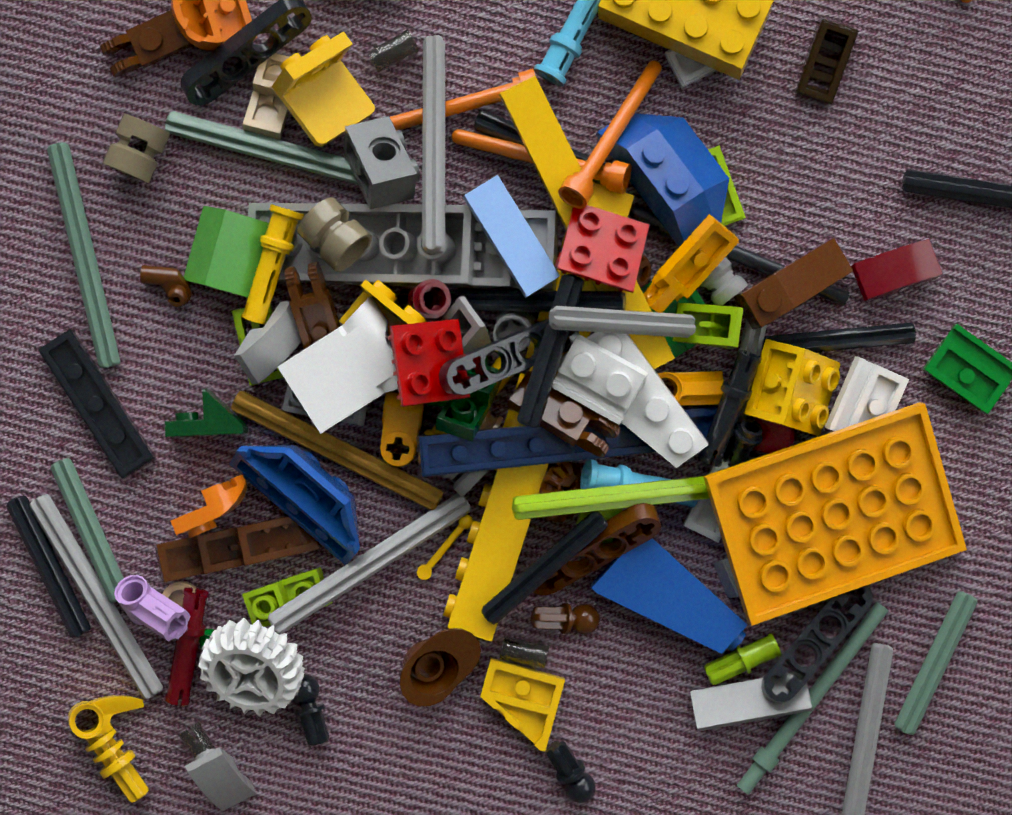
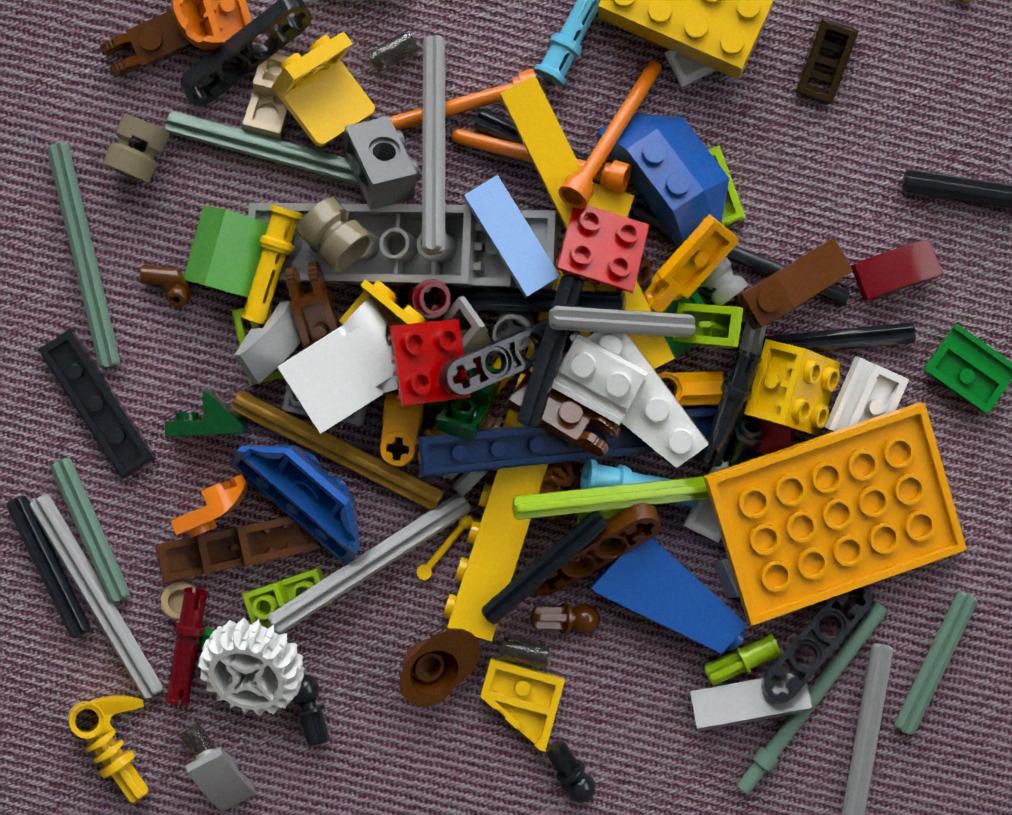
lavender piece [114,575,190,642] -> none

